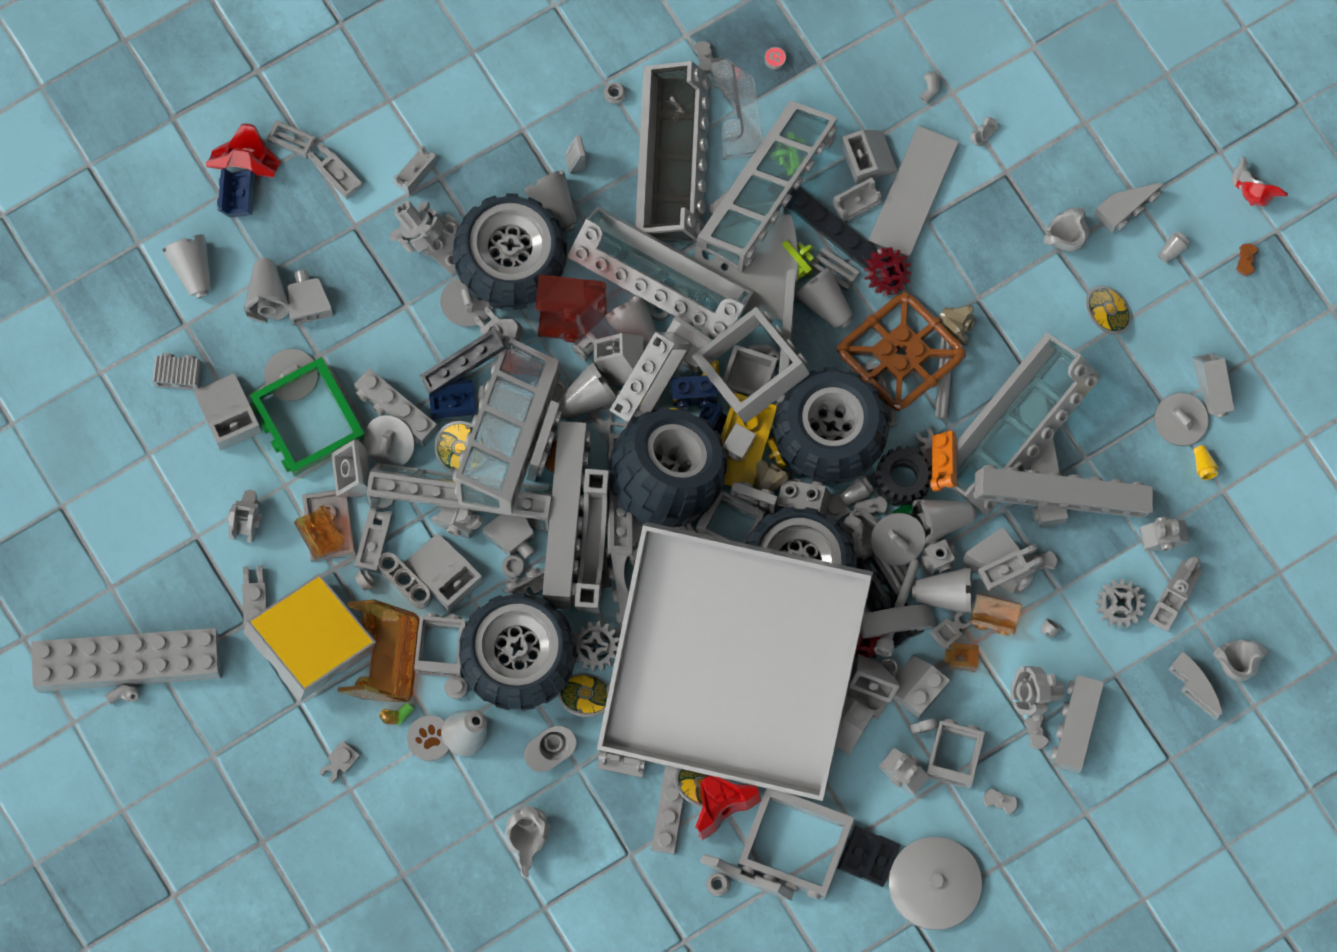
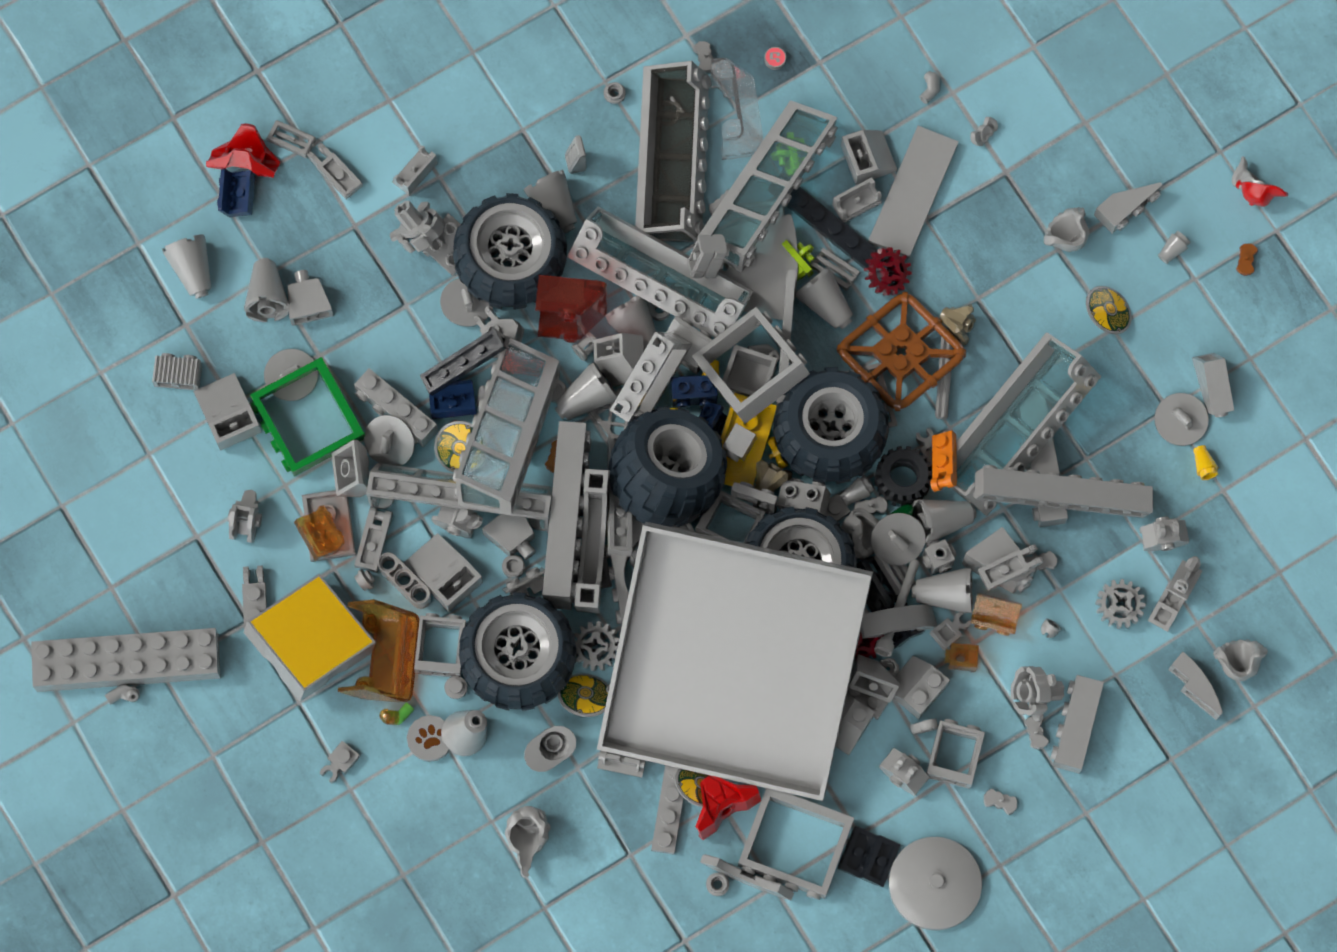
light grey plate [526,401,562,482] -> none
none -> light grey brick [687,234,729,278]

